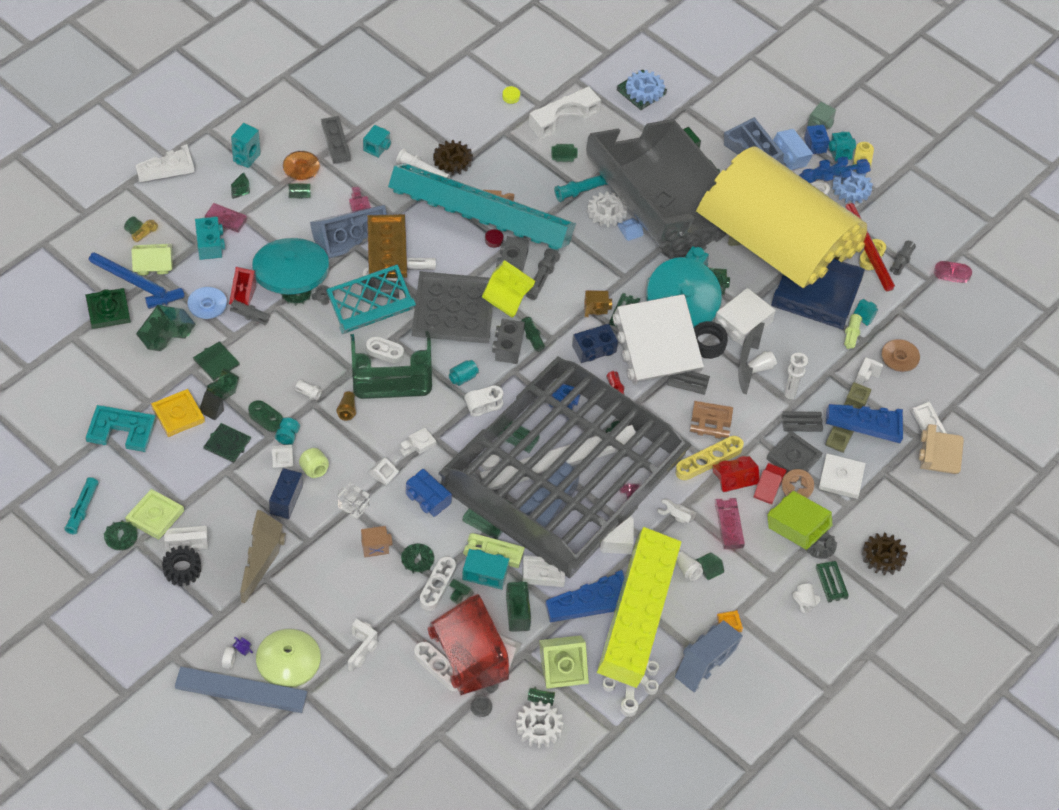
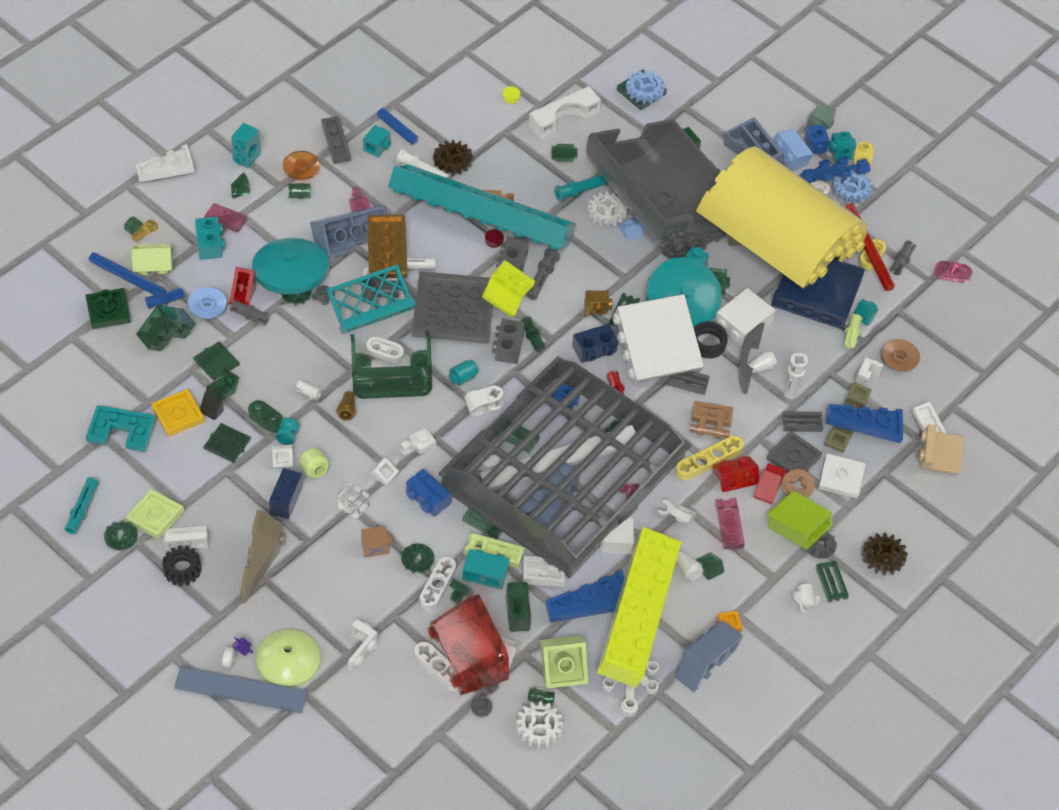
none -> blue axle [377,108,418,145]

